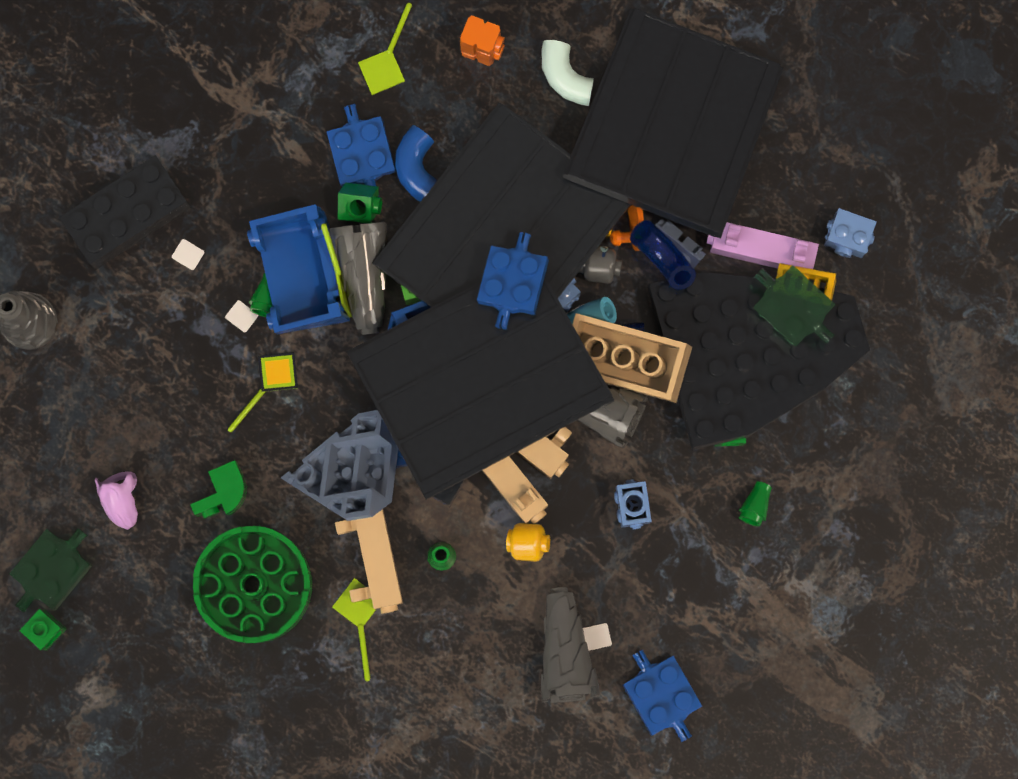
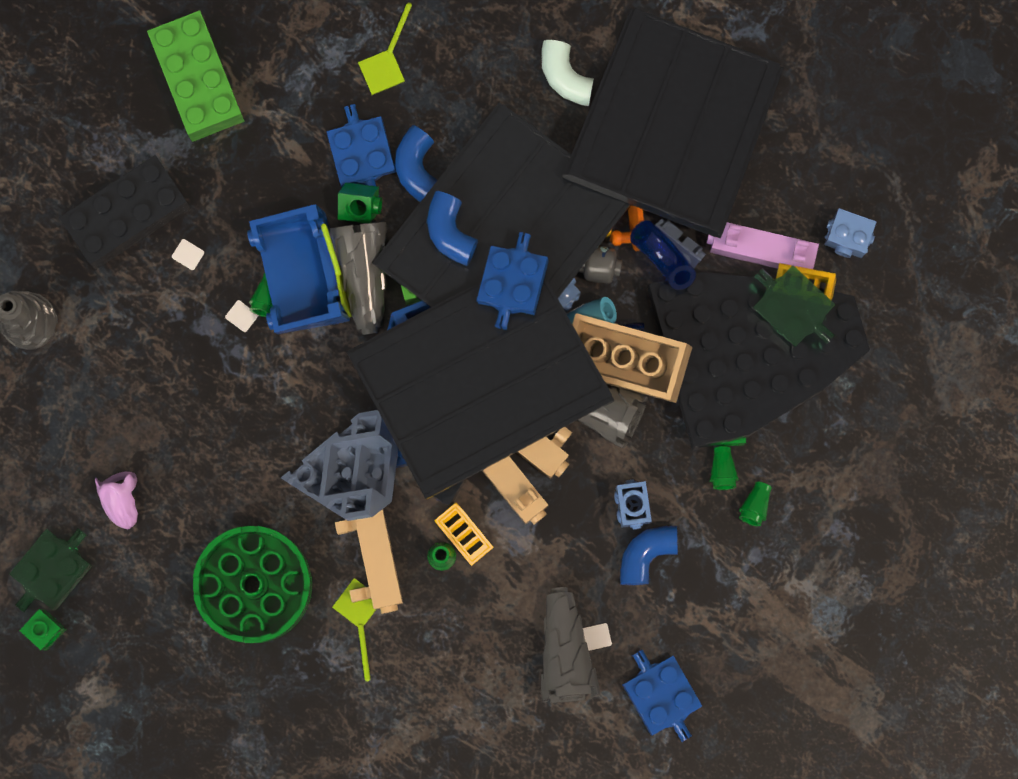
green brick [190,460,247,519] -> none
piece [228,352,298,432] -> none
orange brick [460,15,505,66] -> none
yellow head [506,523,550,562] -> none
none -> bright green brick [147,11,245,142]
none -> blue cylinder [426,191,478,266]
none -> yellow slope [434,502,494,566]
none -> blue cylinder [620,526,678,585]
none -> green cone [710,446,739,490]

